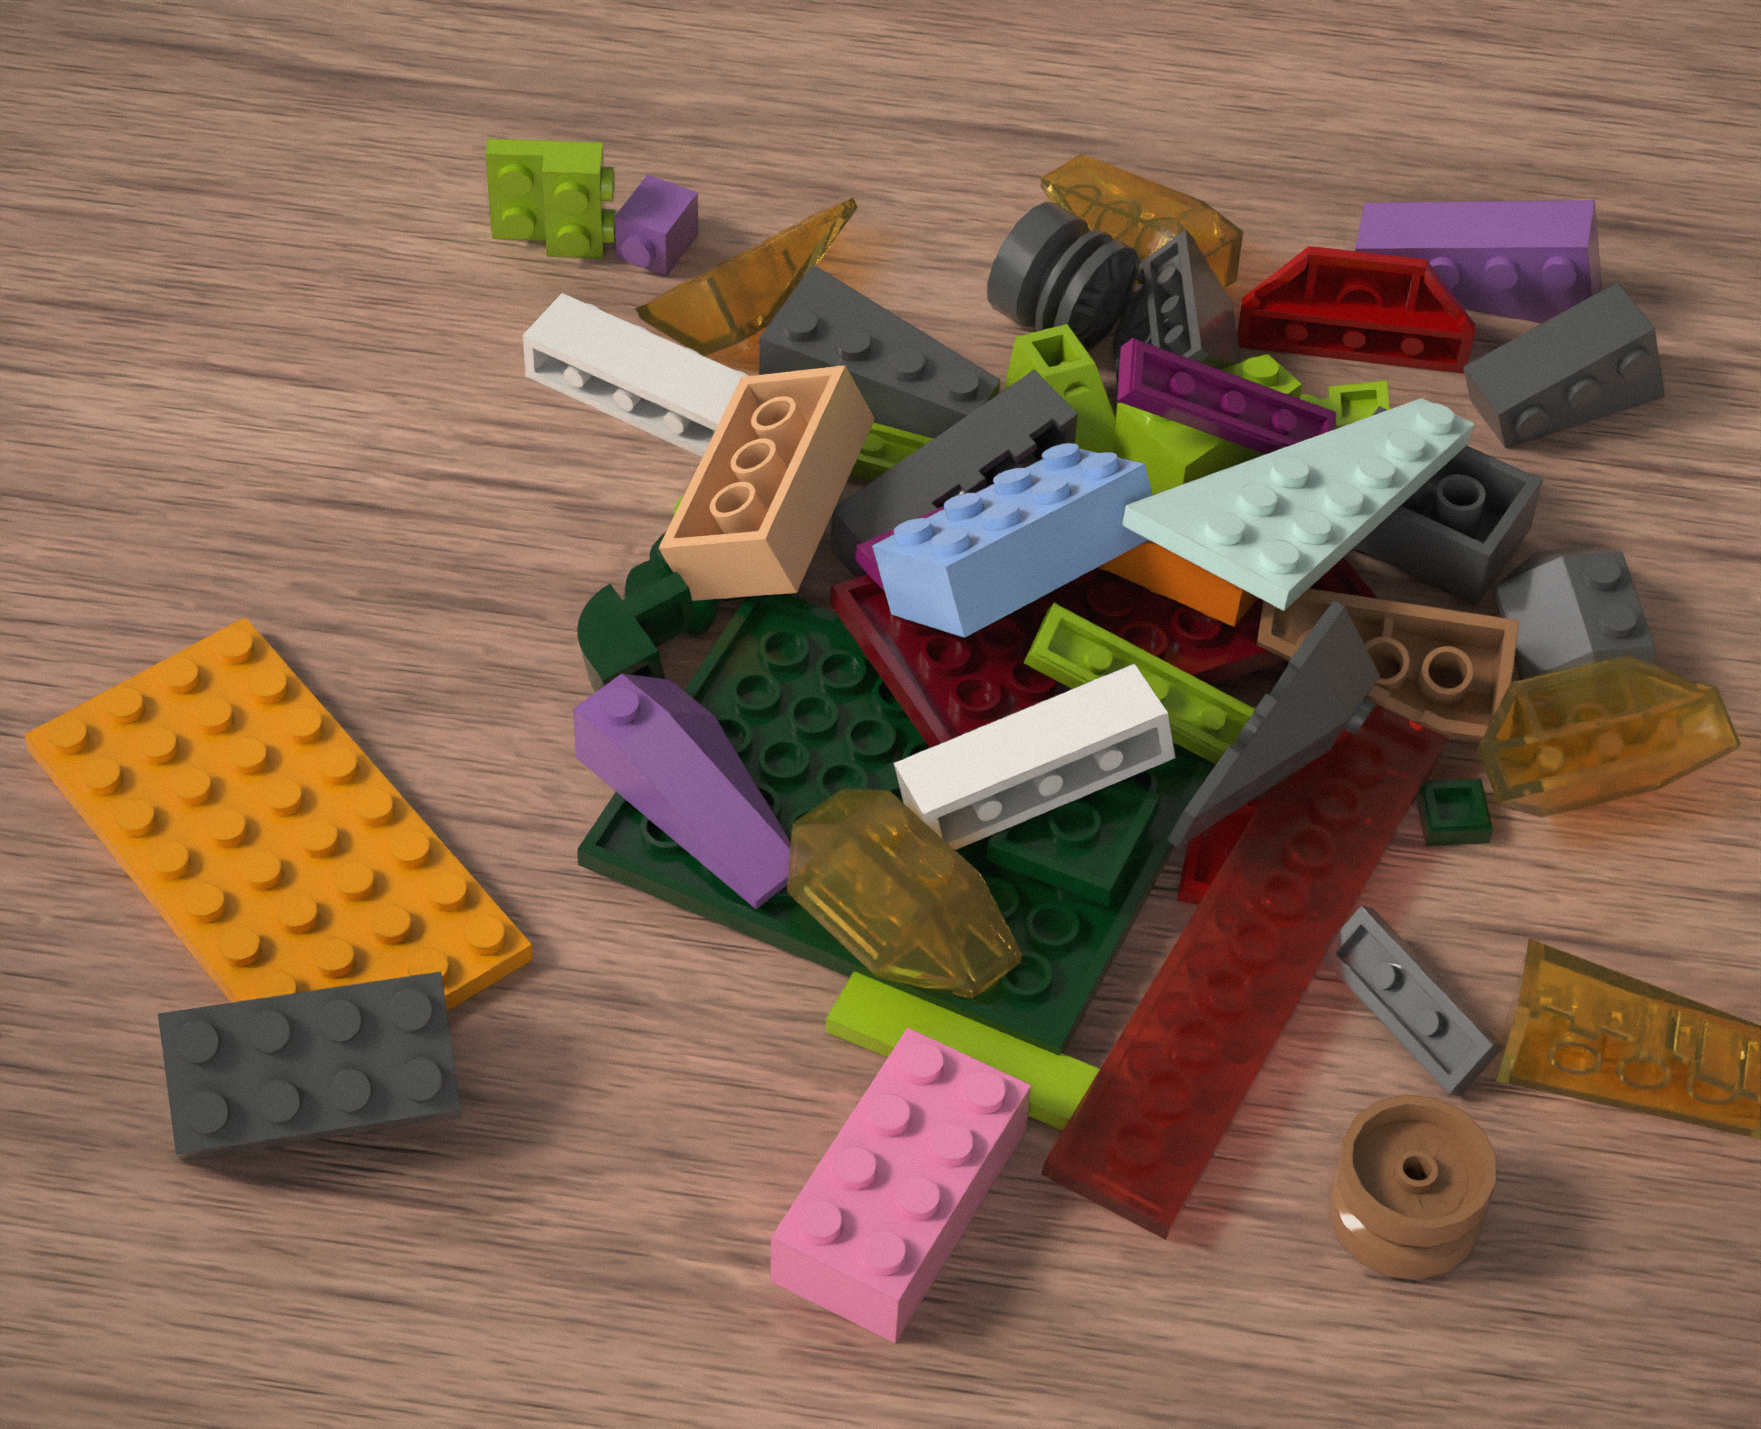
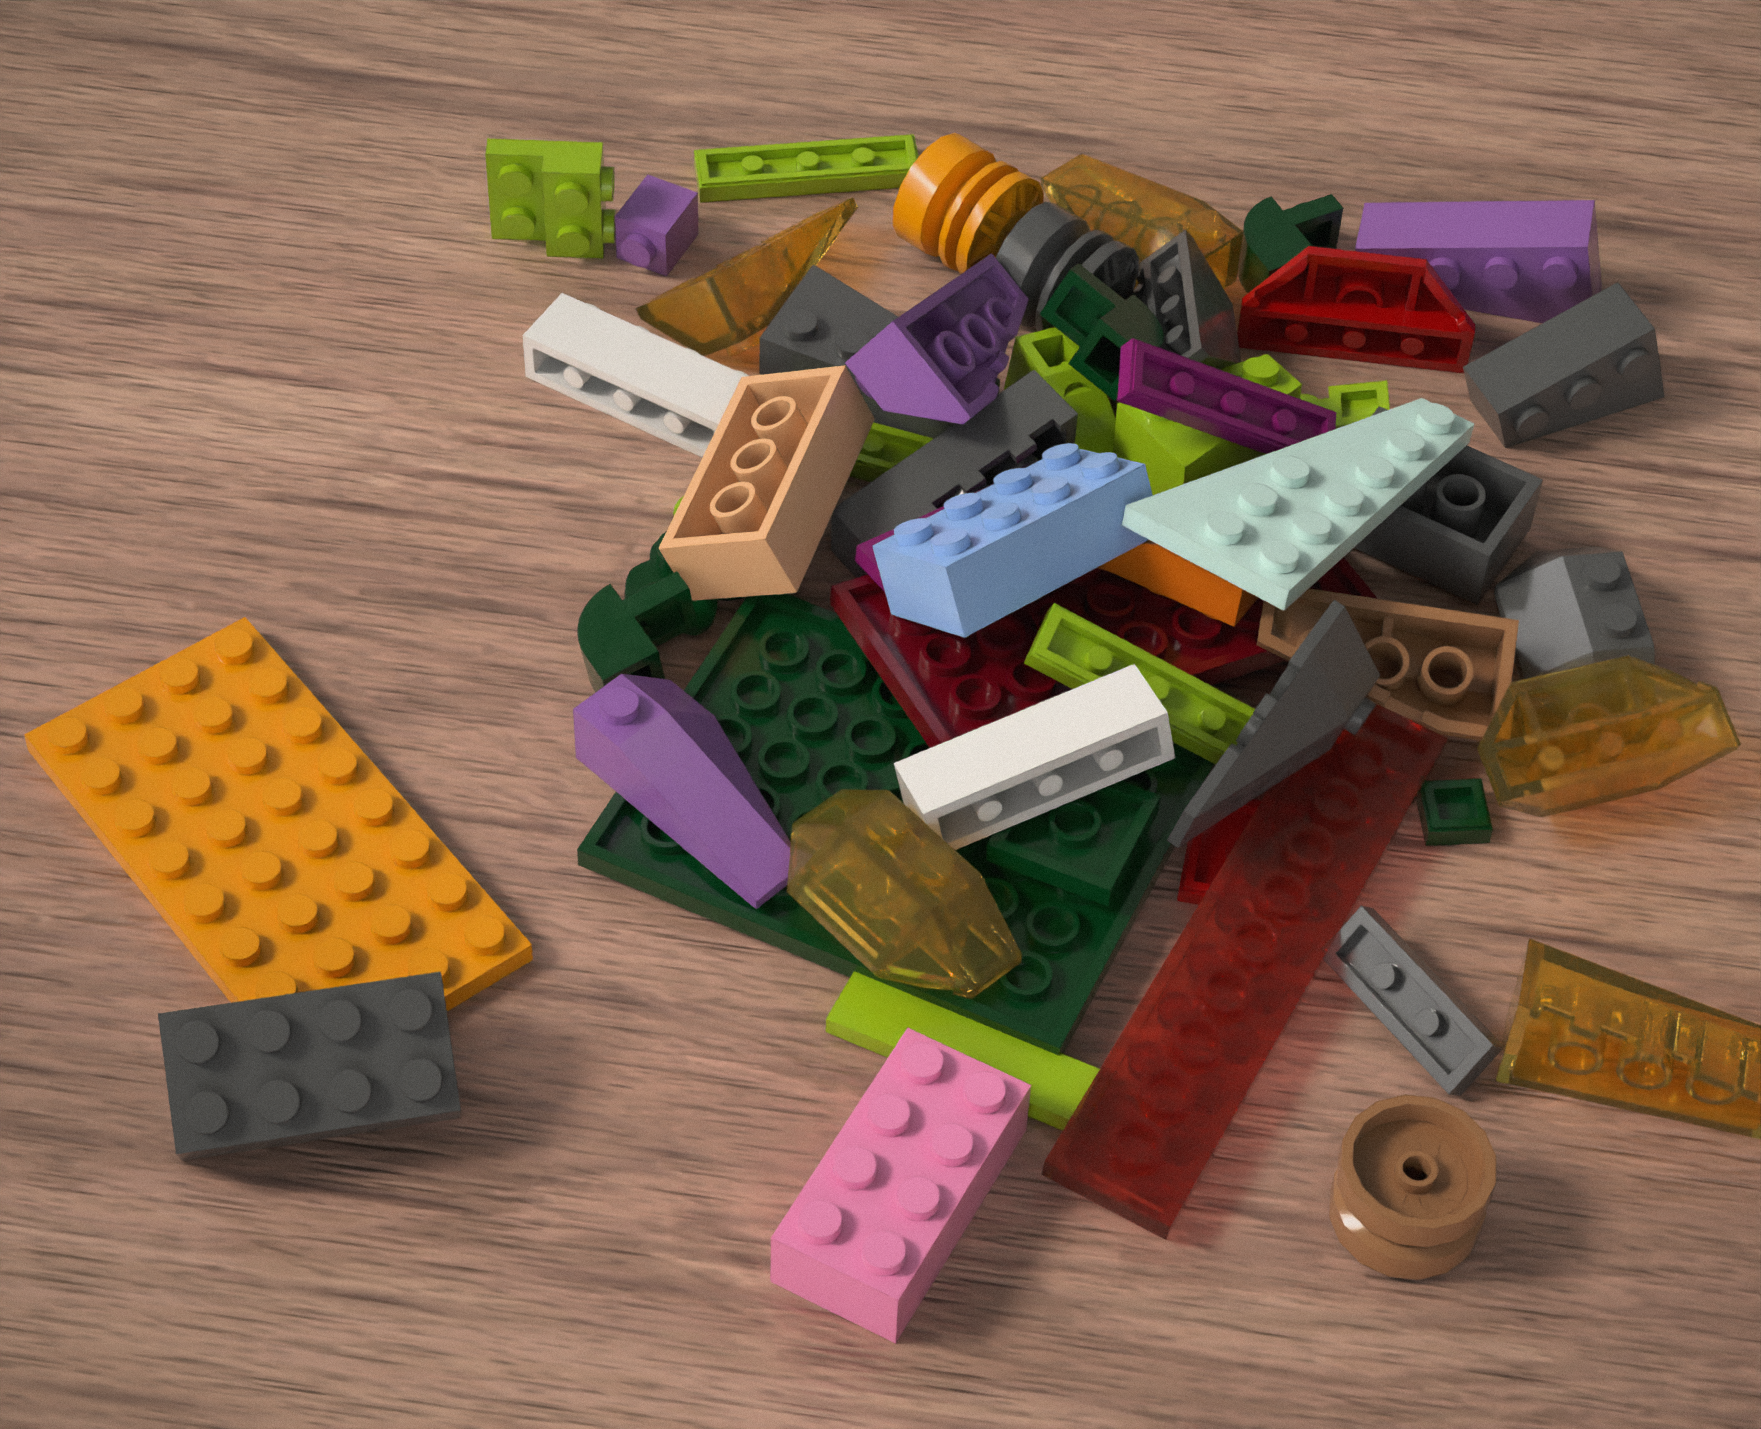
none -> lime tile [694,134,919,203]
none -> medium lavender wedge [845,253,1029,425]
none -> light orange wheel [892,133,1044,275]
none -> dark green brick [1039,264,1164,401]
none -> dark green brick [1237,194,1344,293]

